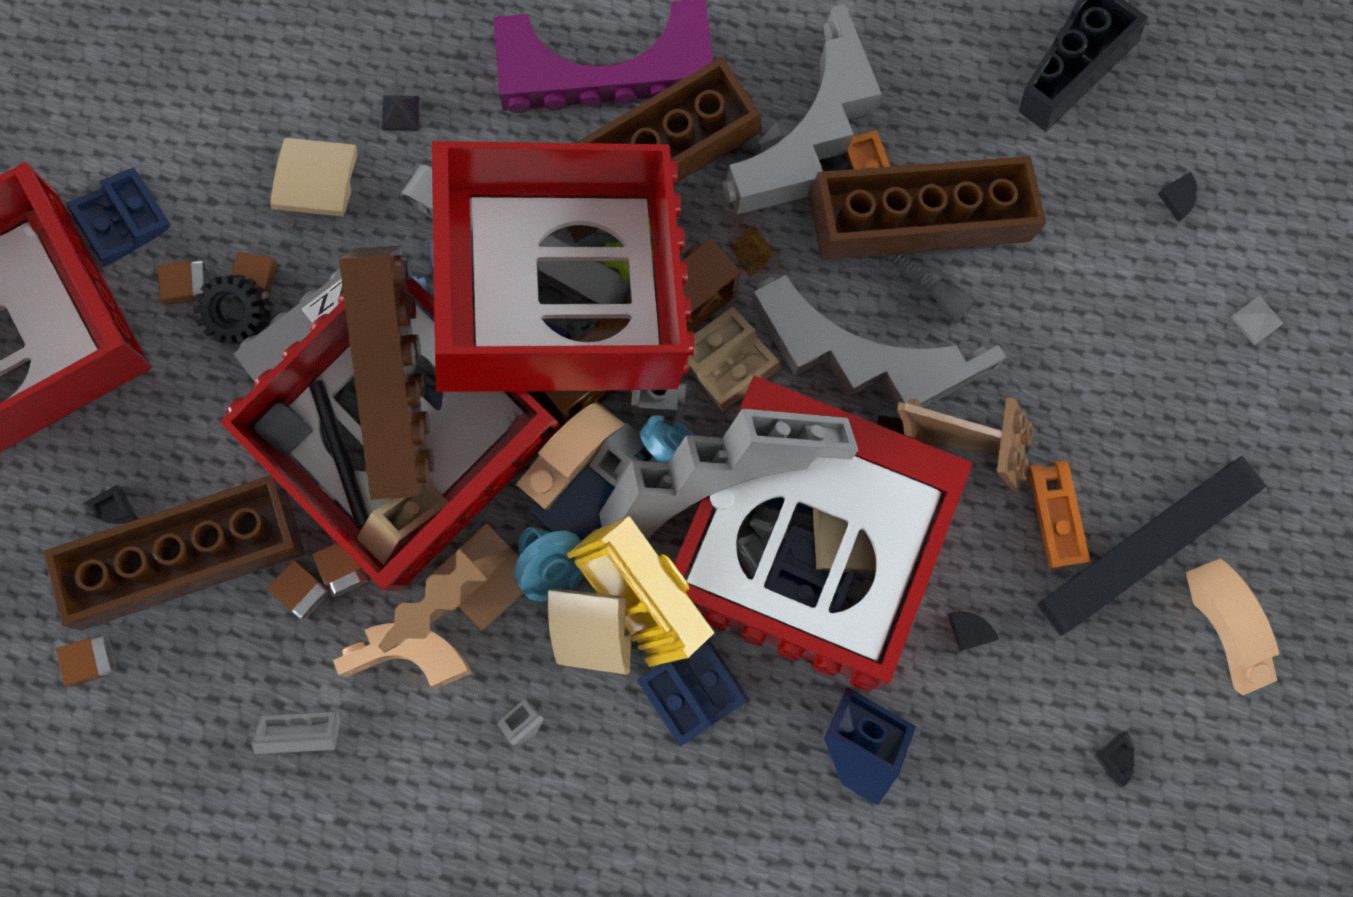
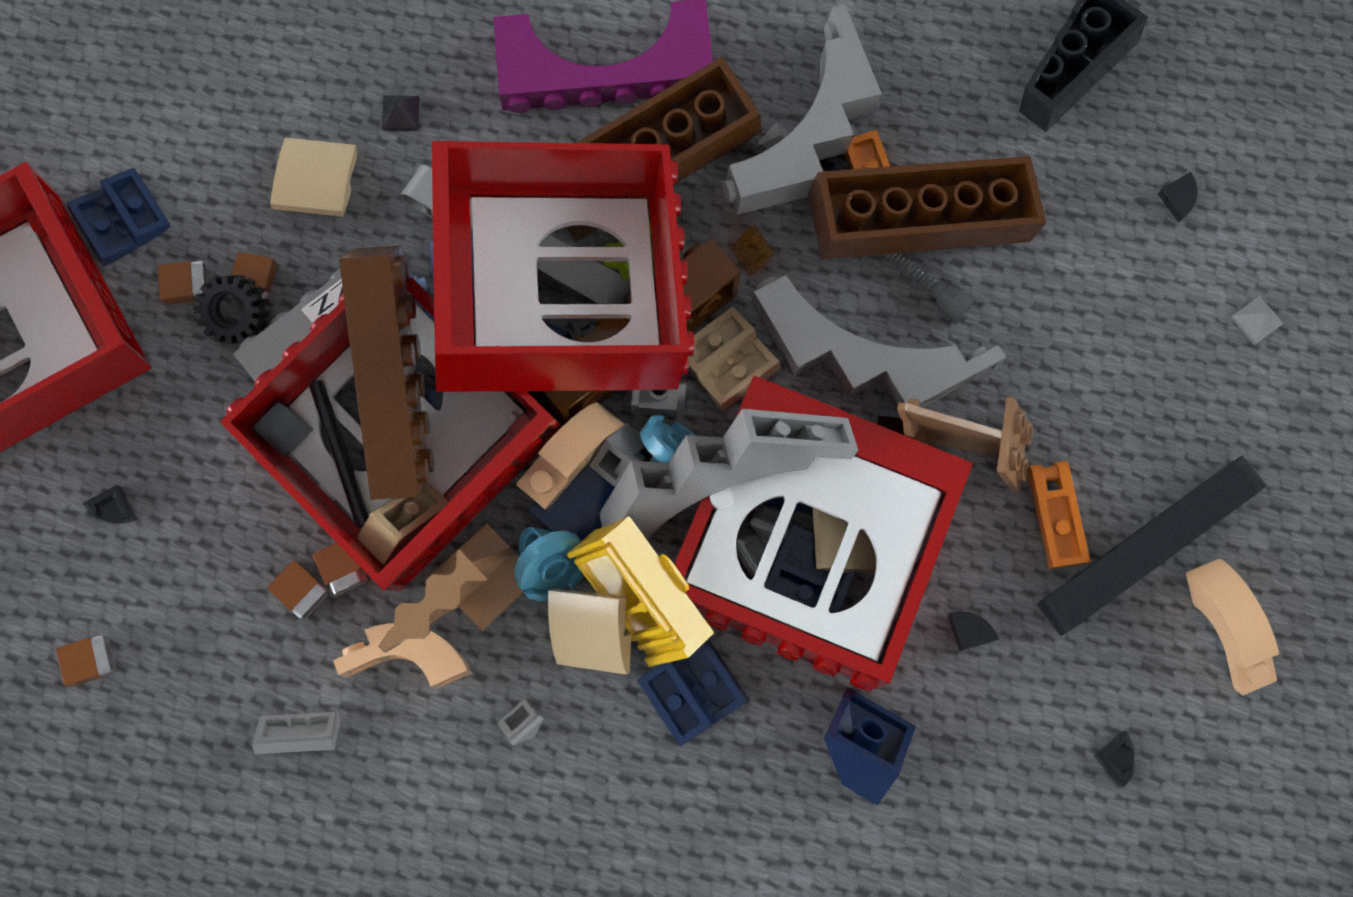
reddish brown brick [43,475,305,631] -> none

